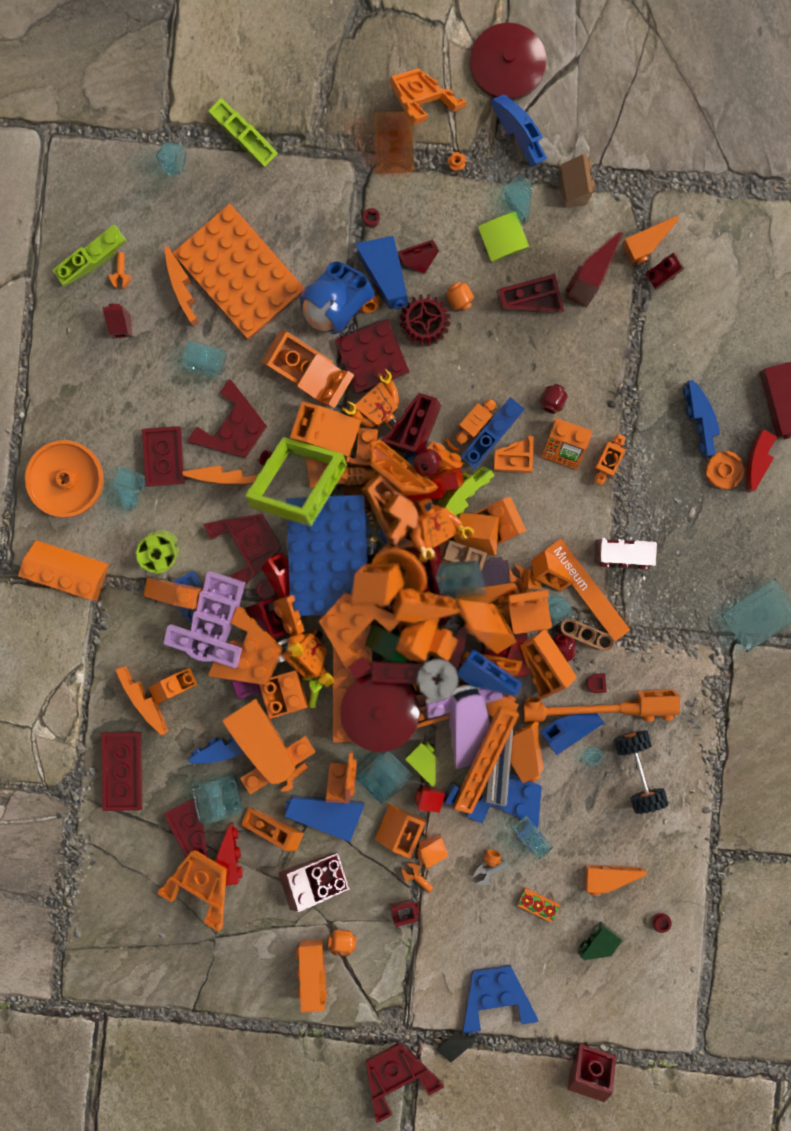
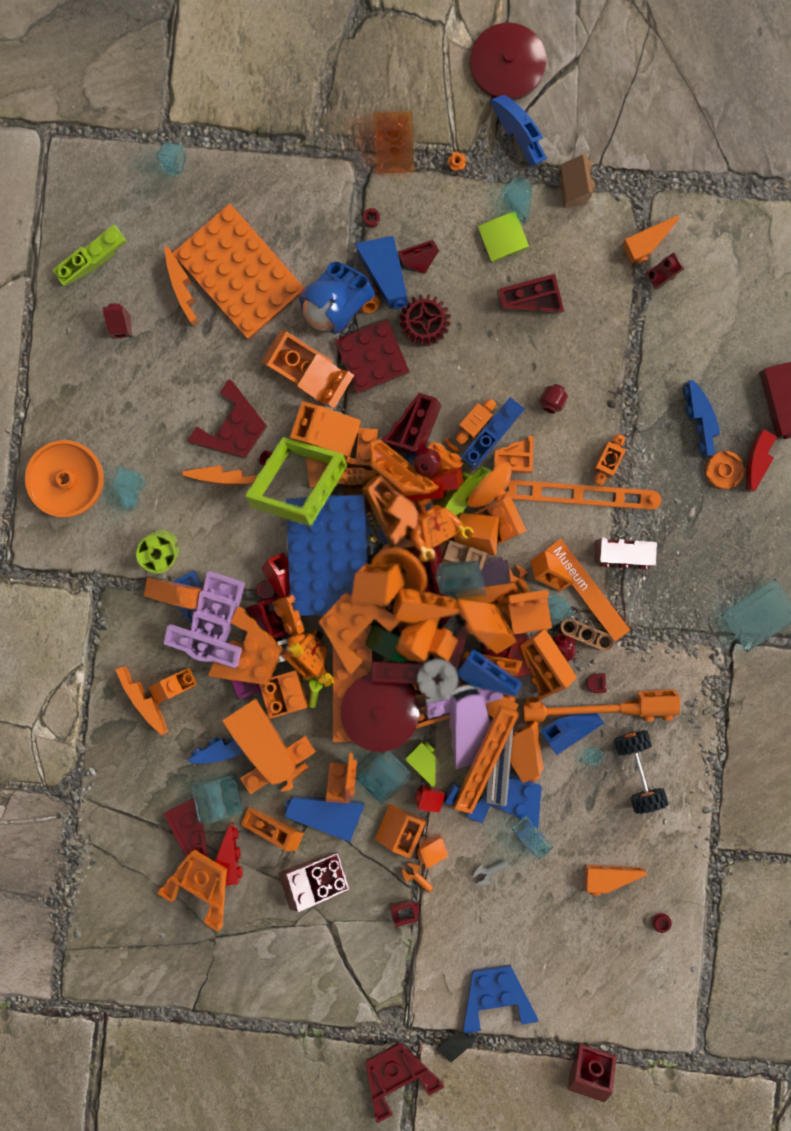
orange slope [18,540,109,600] -> none
dark red plate [101,732,143,811] -> none
orange bar [109,252,131,289] -> none
dark red plate [142,426,185,487] -> none
clear light blue brick [181,340,227,377] -> none
dark red wing [203,513,281,587] -> none
lime slope [208,97,278,167] -> none
orange wedge [296,940,327,1013] -> none
orange head [327,929,356,956] -> none
orange torso [342,369,399,429] -> none
dark red slope [348,656,372,679] -> none
orange wing [389,68,467,125] -> none
orange head [446,281,474,311] -> none
orange plate [483,849,502,866] -> none
tile [517,887,560,922] -> none
orange plate [523,569,542,590] -> none
orange slope [541,418,593,470] -> none
dark red slope [565,231,623,307] -> none
dark green slope [578,922,623,960] -> none
none -> orange dish [467,462,512,508]
none -> orange piece [503,480,661,510]

